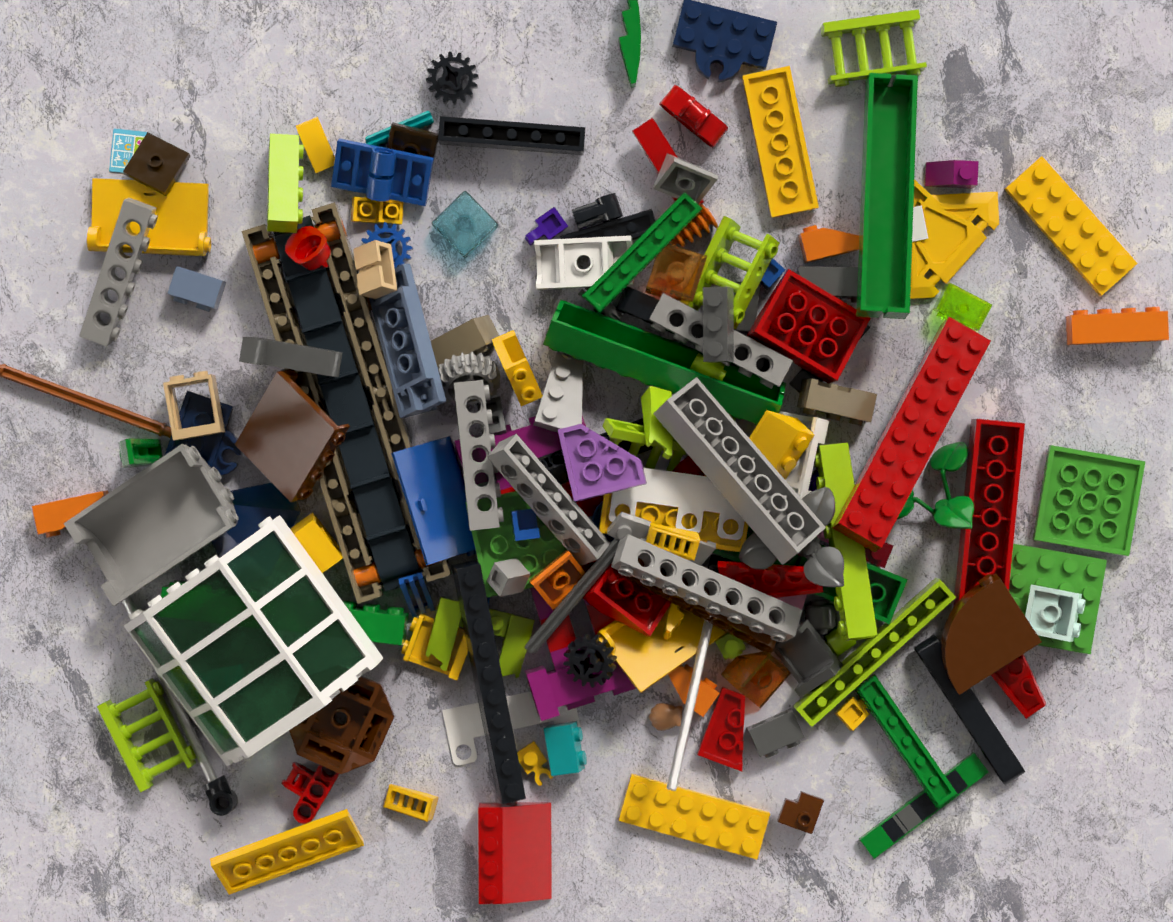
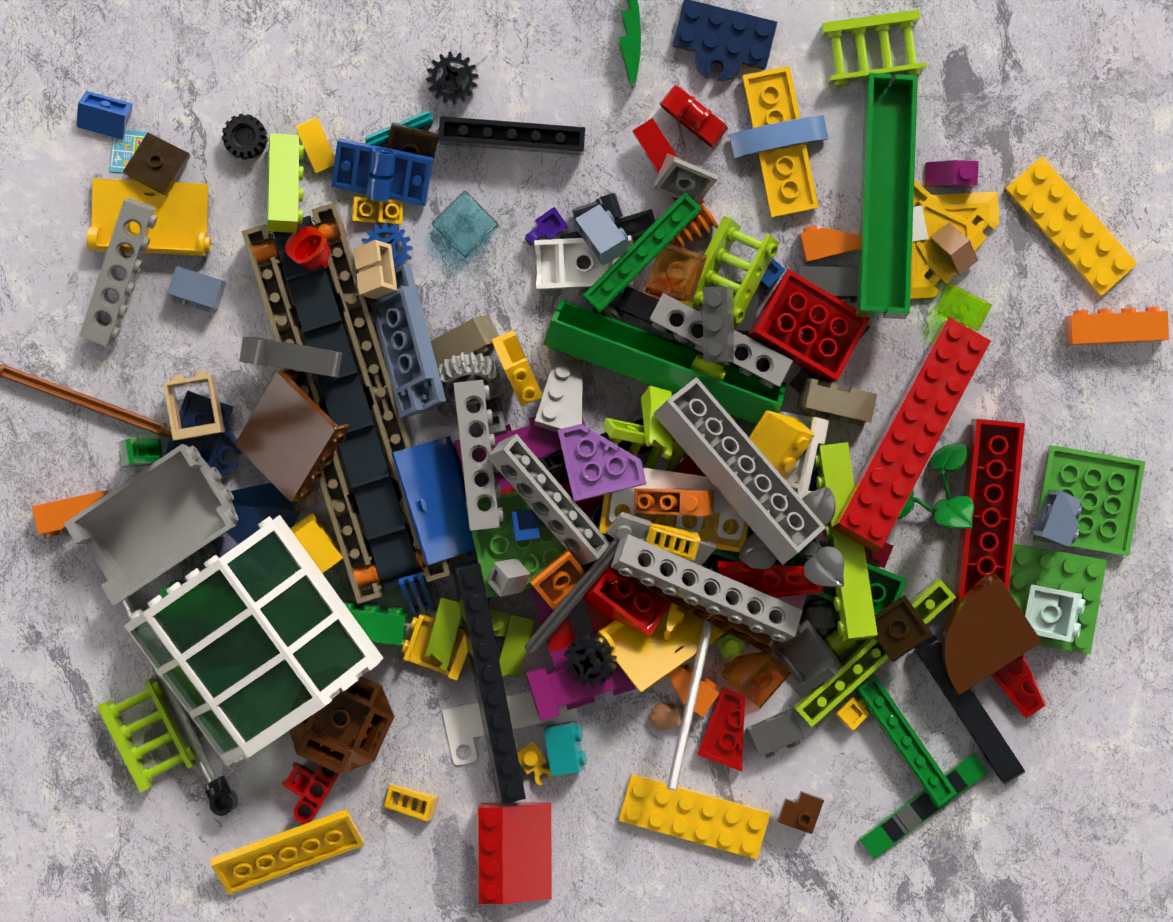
none -> blue panel [77,91,133,139]
none -> black tyre [222,114,268,160]
none -> brick [575,204,628,266]
none -> orange slope [634,488,714,516]
none -> medium blue slope [729,115,828,158]
none -> dark brown plate [875,595,933,663]
none -> medium nougat slope [930,222,979,275]
none -> sand blue slope [1032,490,1082,547]

